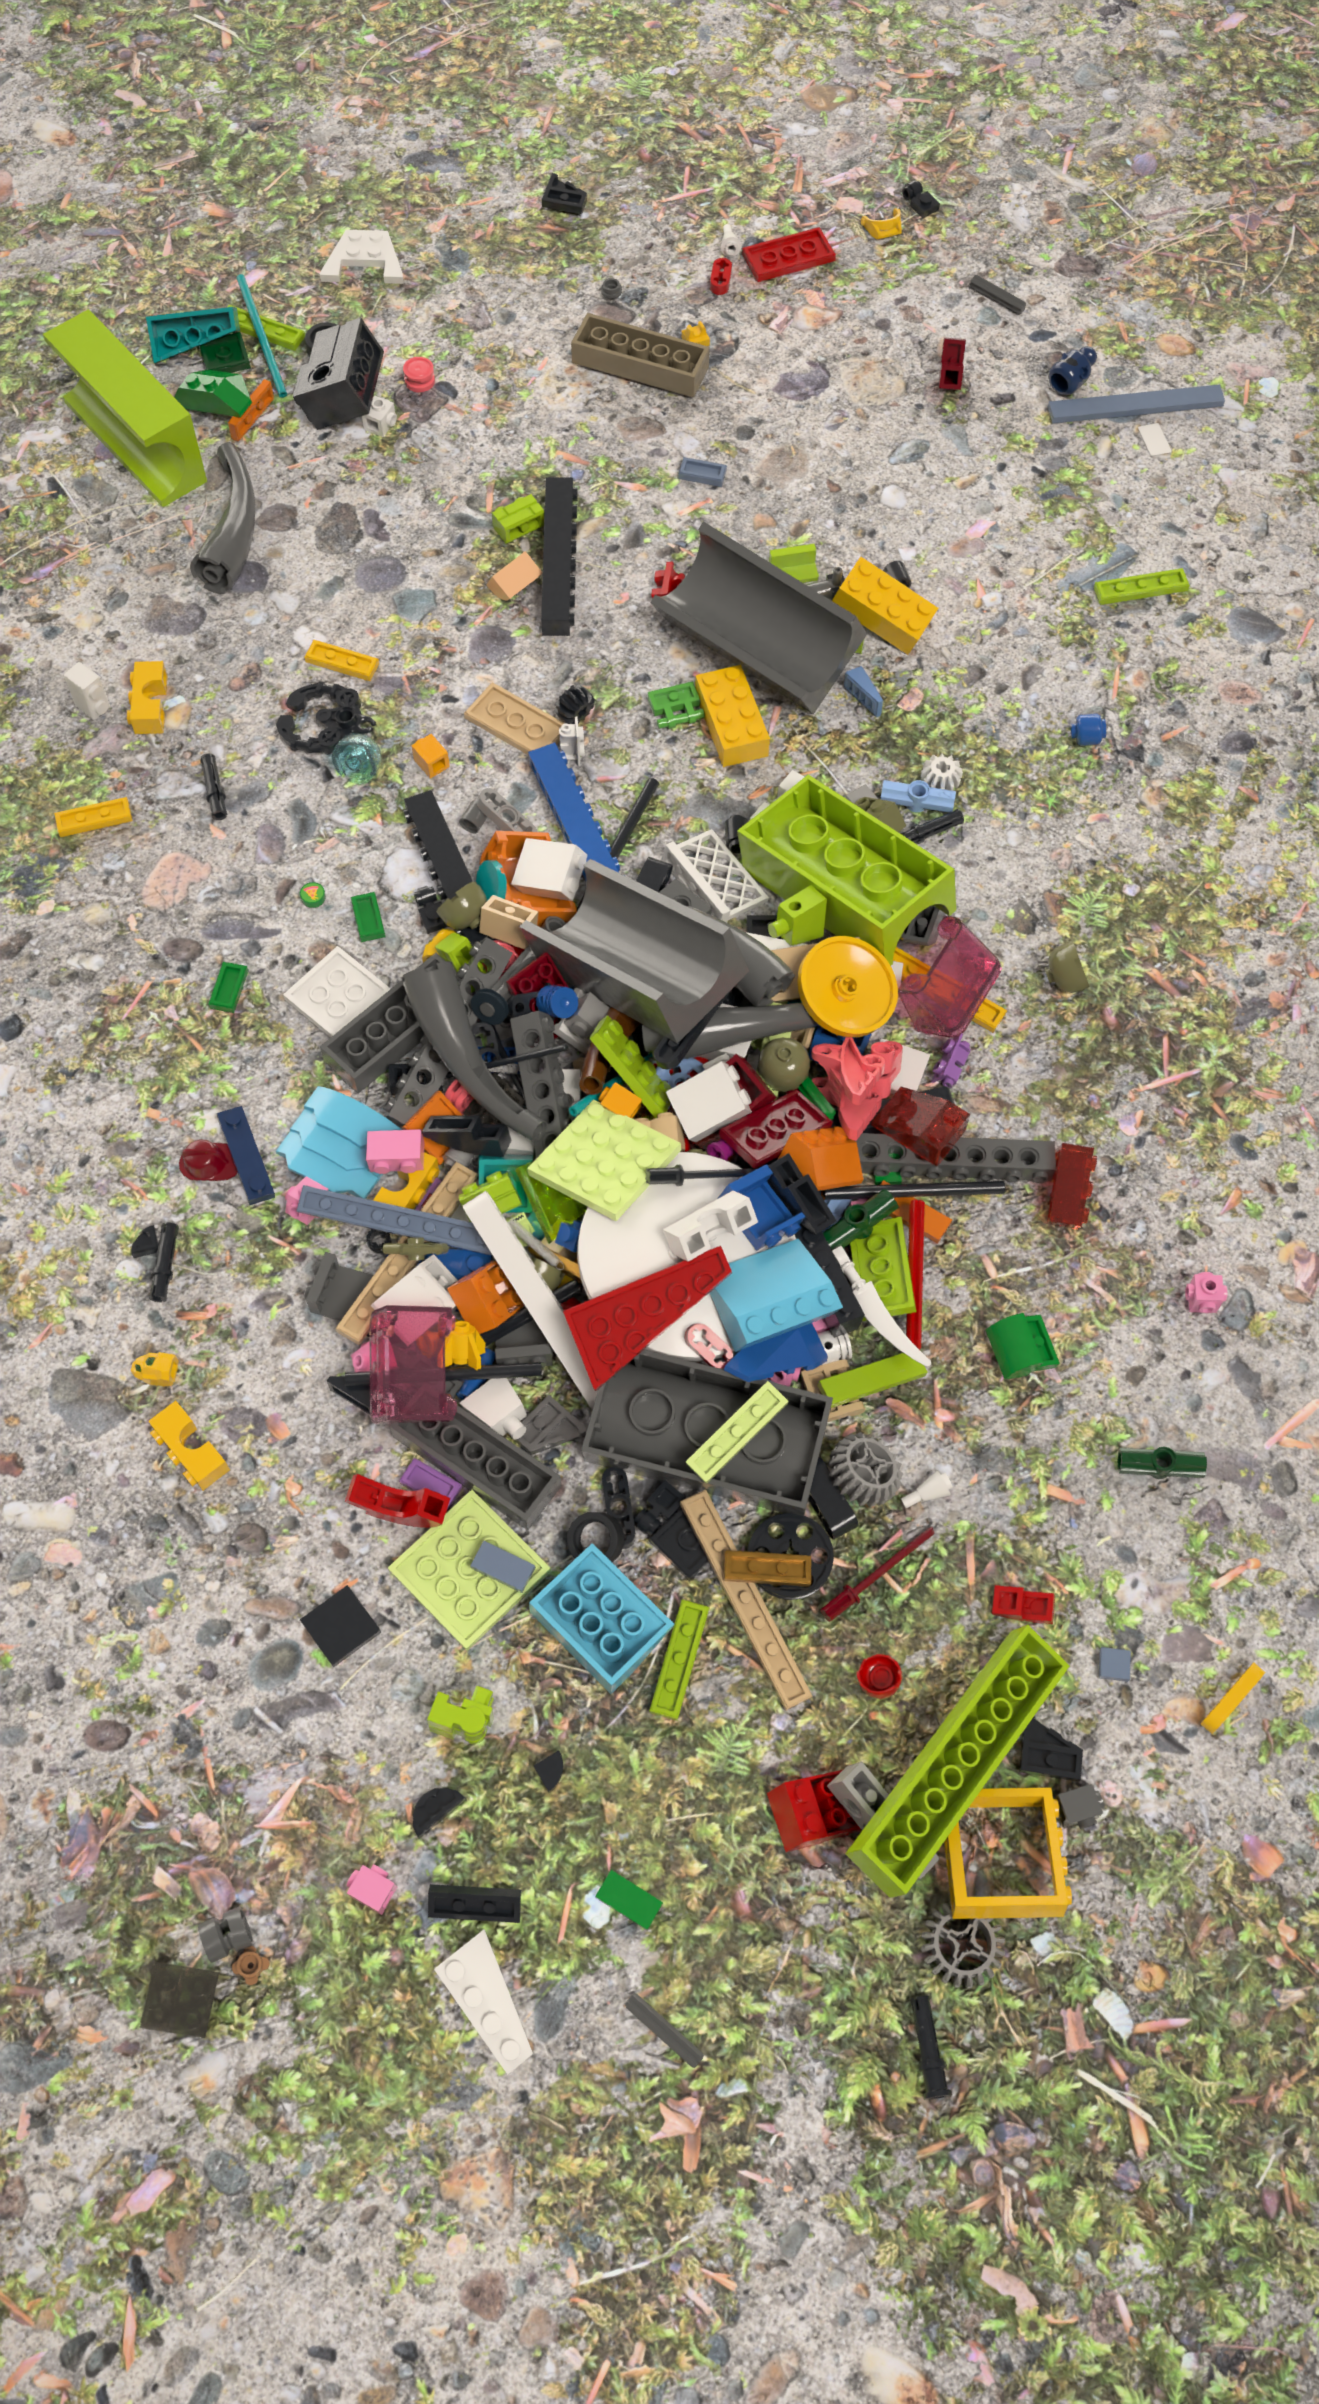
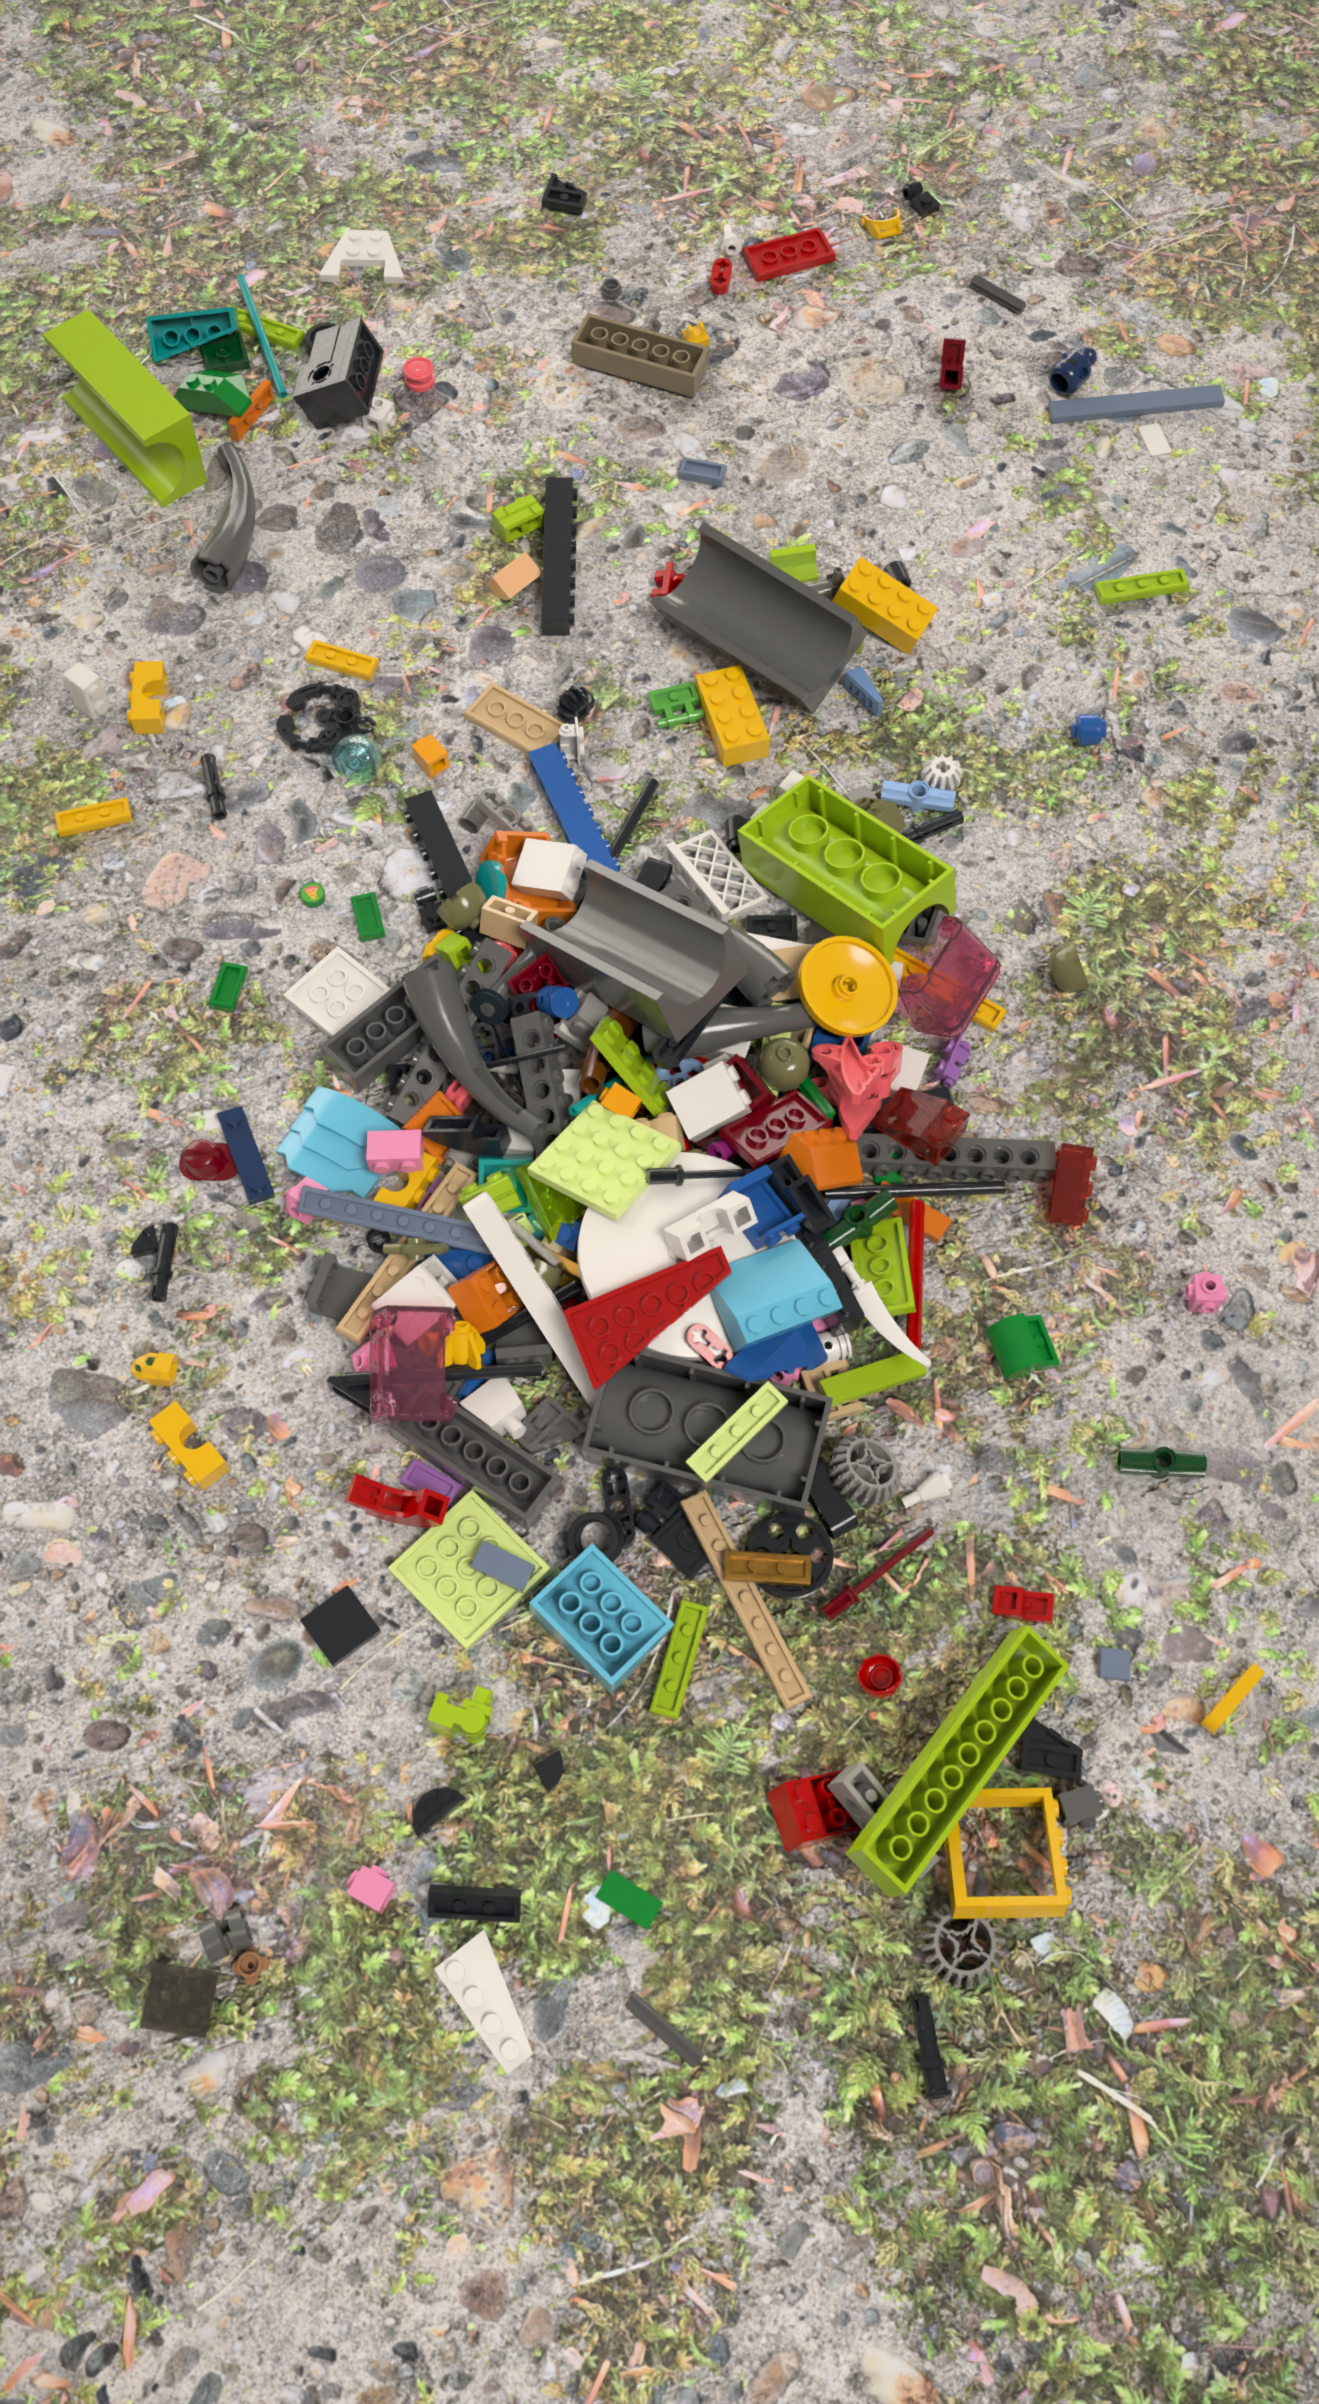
lime torso [768,885,827,946] -> none

